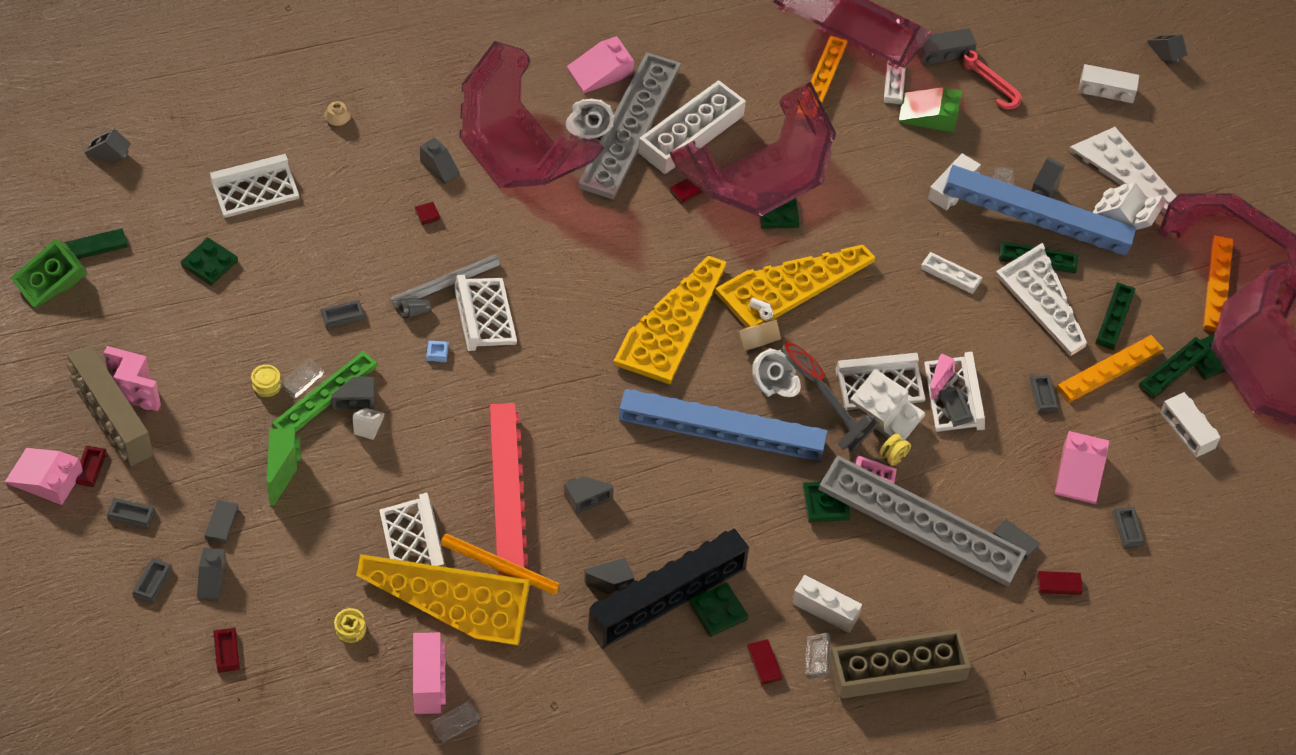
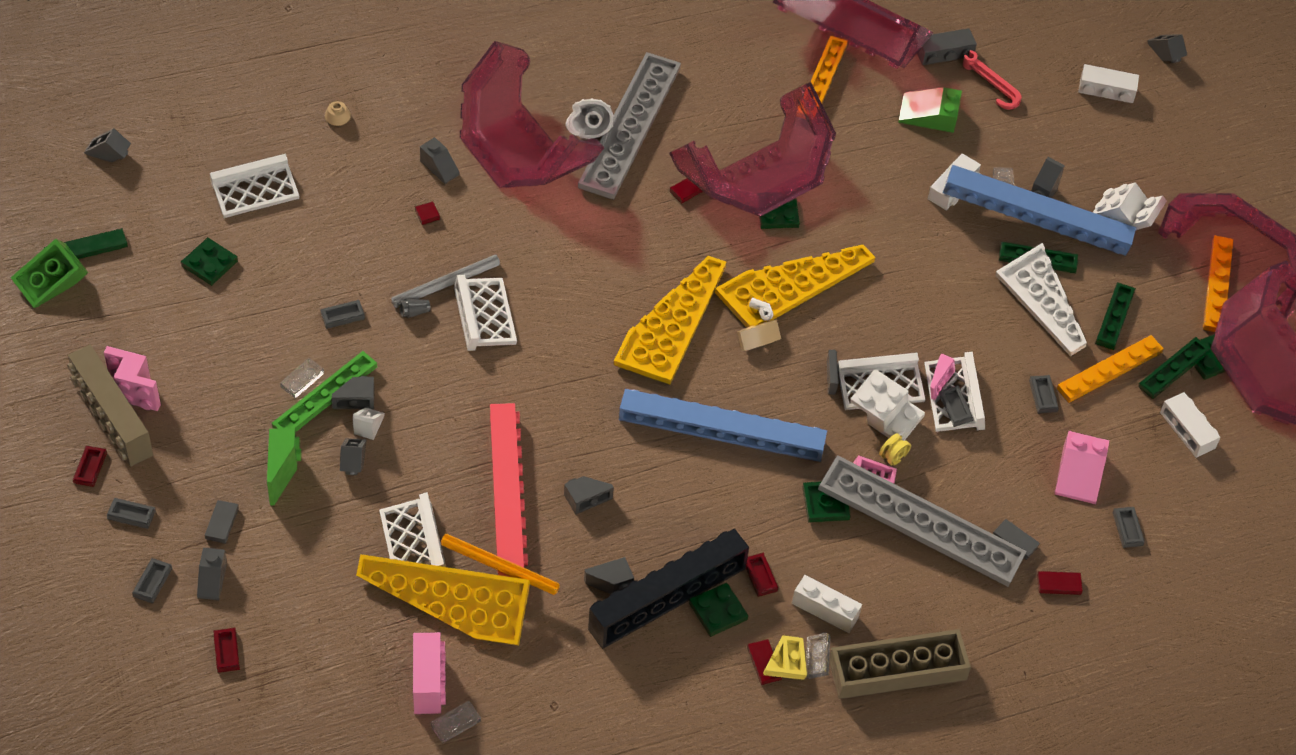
bright pink slope [5,448,83,505] -> none
light yellow wheel [251,365,281,397] -> none
light yellow wheel [334,608,366,643] -> none
light blue tile [426,340,449,362] -> none
bright pink slope [567,36,634,94] -> none
white brick [638,80,746,174] -> none
white head [752,348,801,397] -> none
dark grey piece [782,342,880,452] -> none
white tile [883,57,906,105] -> none
white tile [921,252,982,294] -> none
white wing [1069,127,1183,215] -> none
none -> dark grey slope [340,438,366,475]
none -> dark red tile [746,552,778,597]
none -> light yellow wing [763,635,807,680]
none -> dark grey tile [826,350,838,395]

